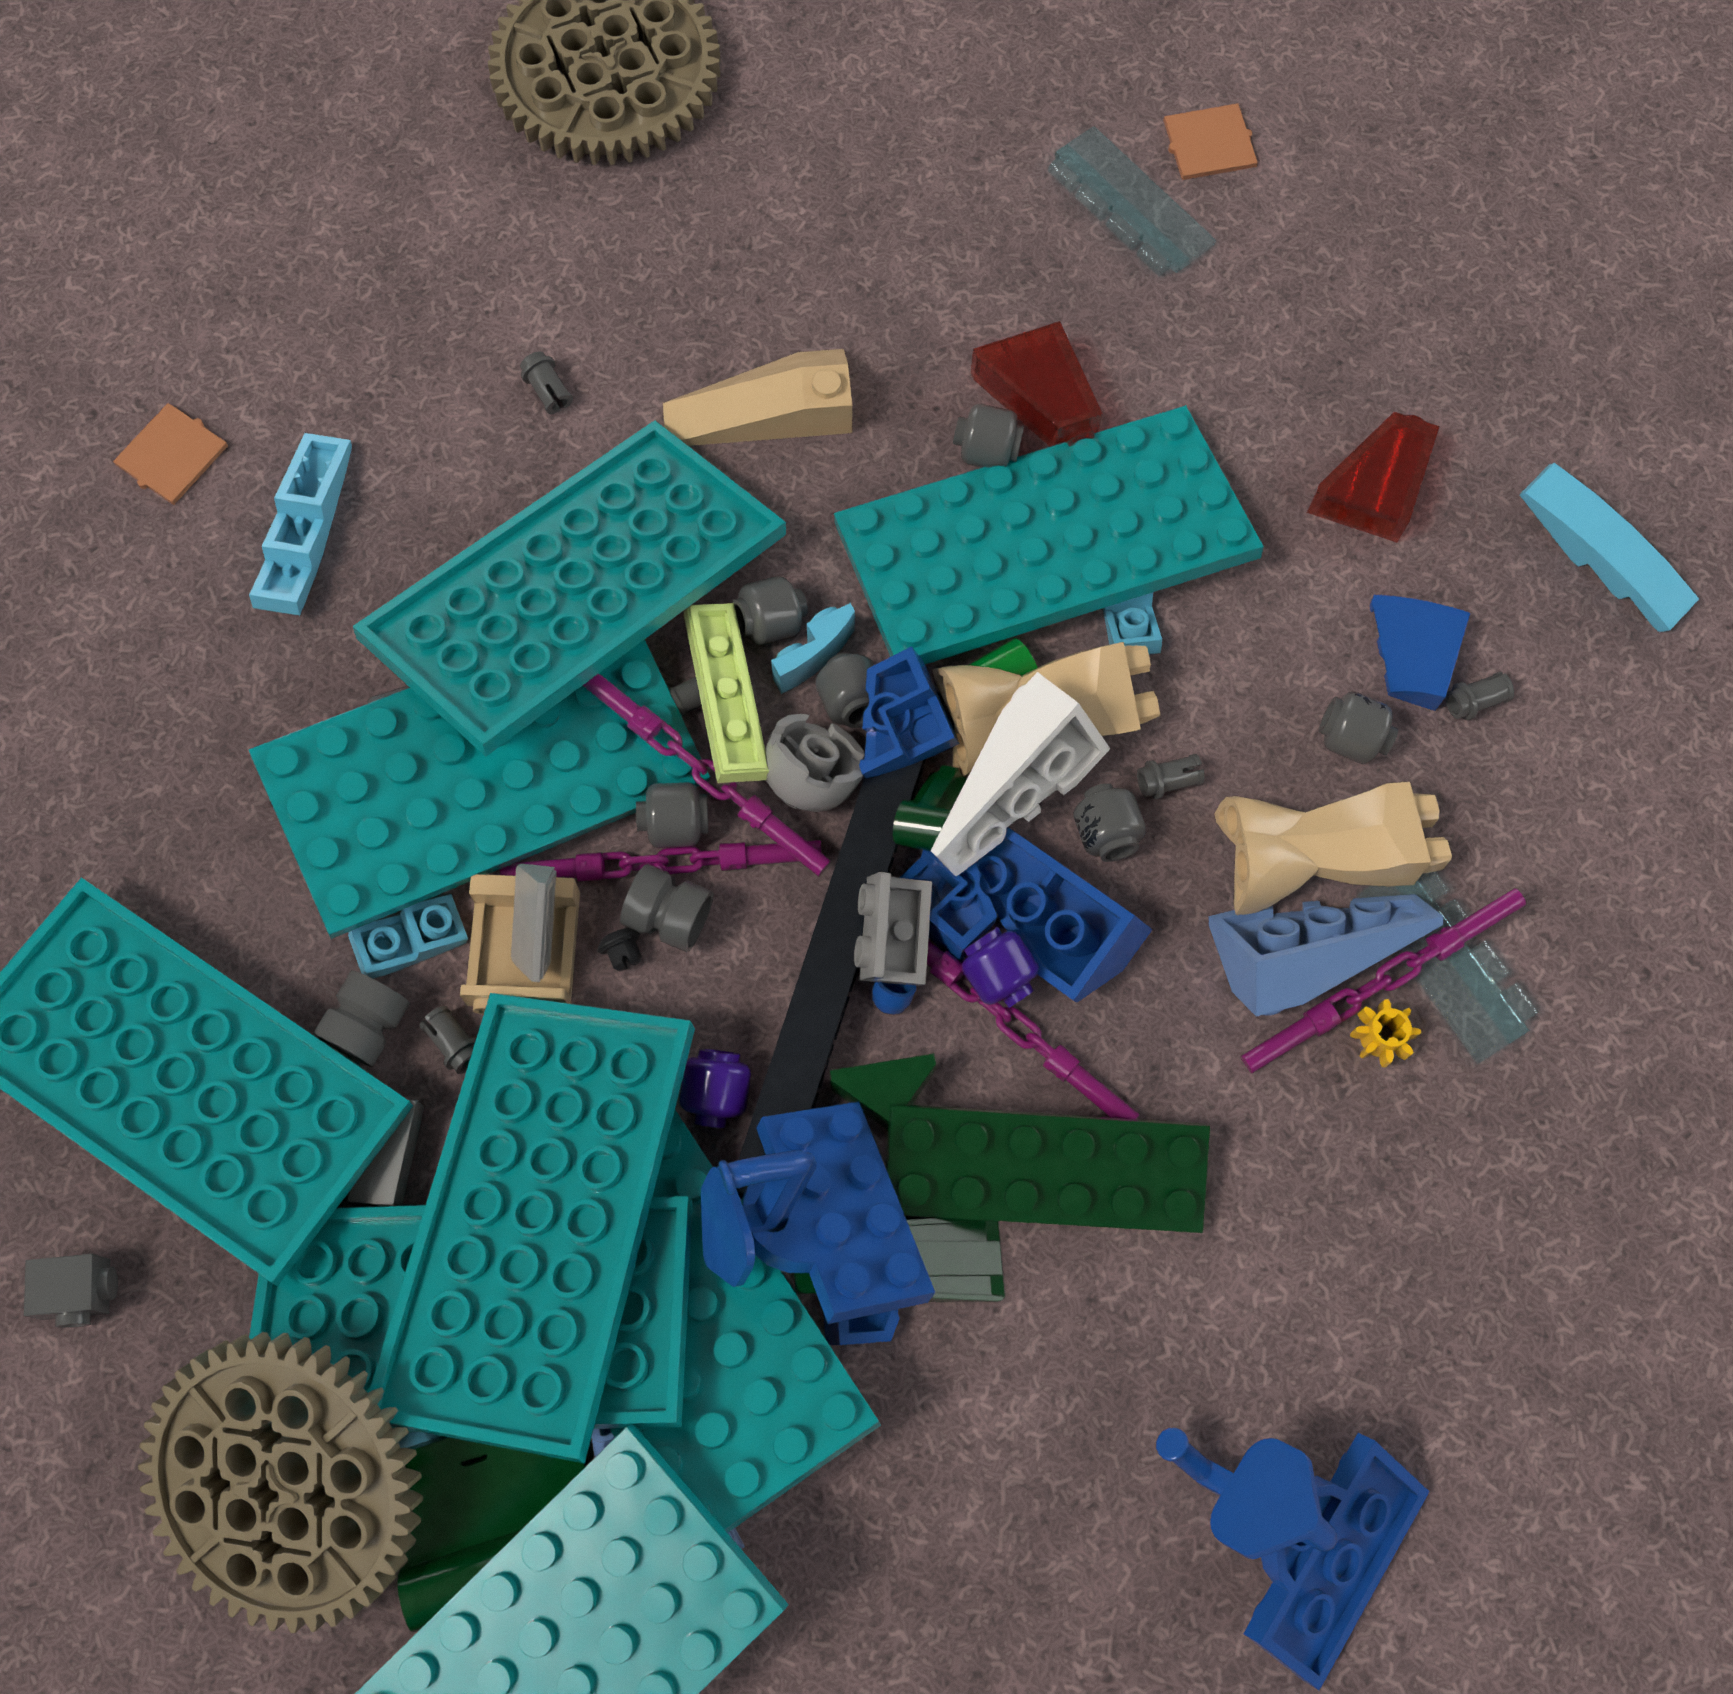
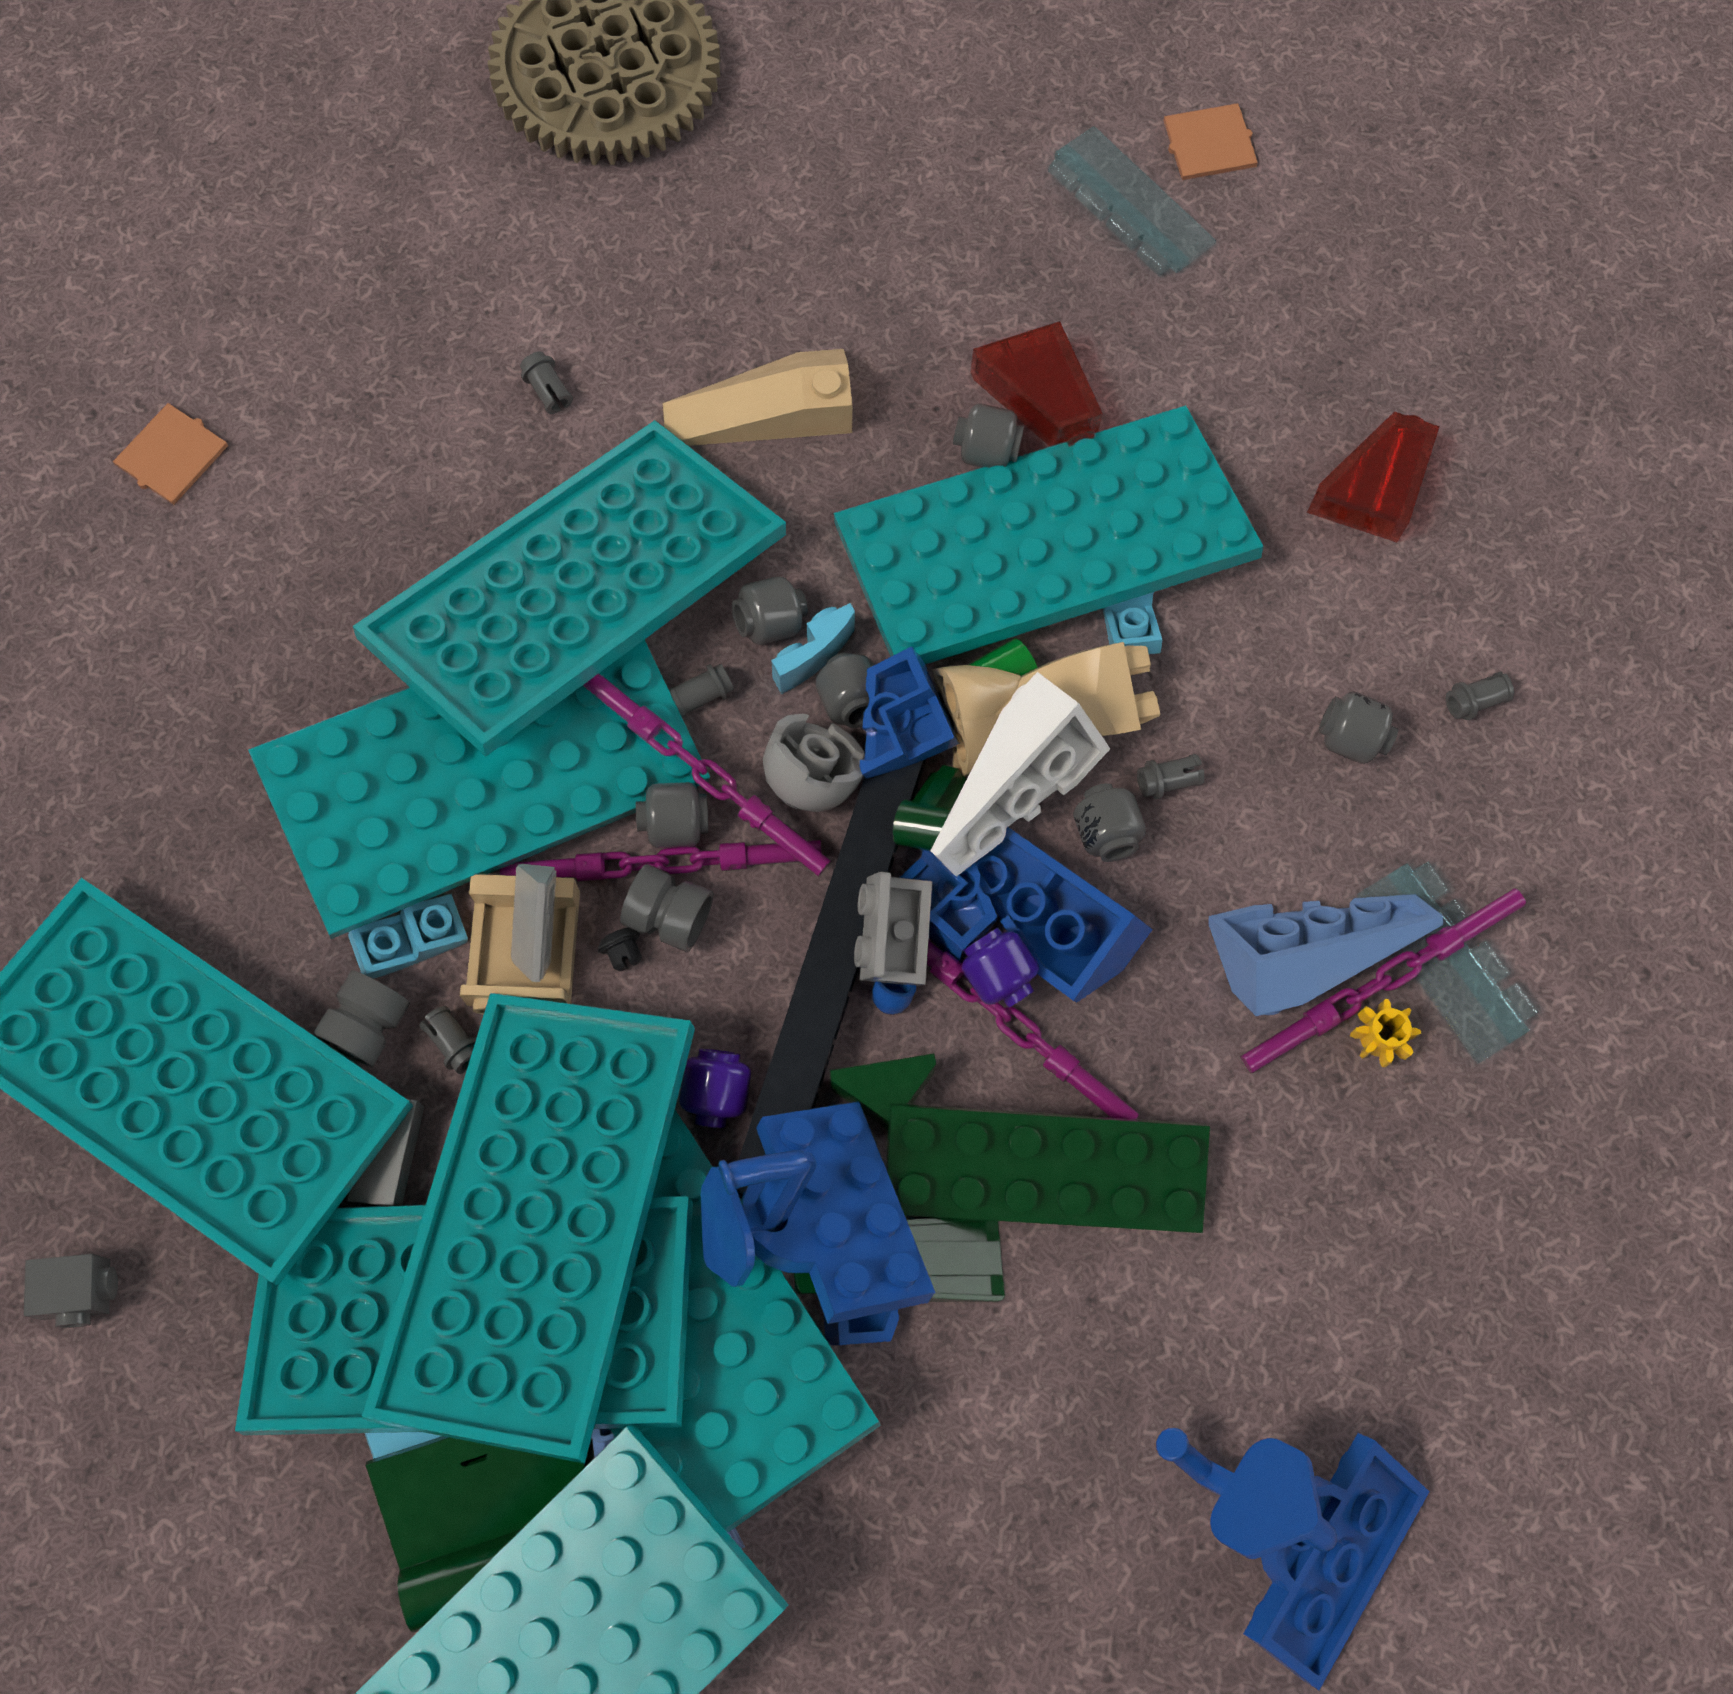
dark tan gear [138,1332,423,1633] -> none
medium azure slope [249,433,352,616] -> none
yellowish green tile [684,603,769,783] -> none
tan hips [1215,782,1452,915] -> none
blue slope [1369,595,1470,711] -> none
medium azure slope [1519,463,1699,632] -> none

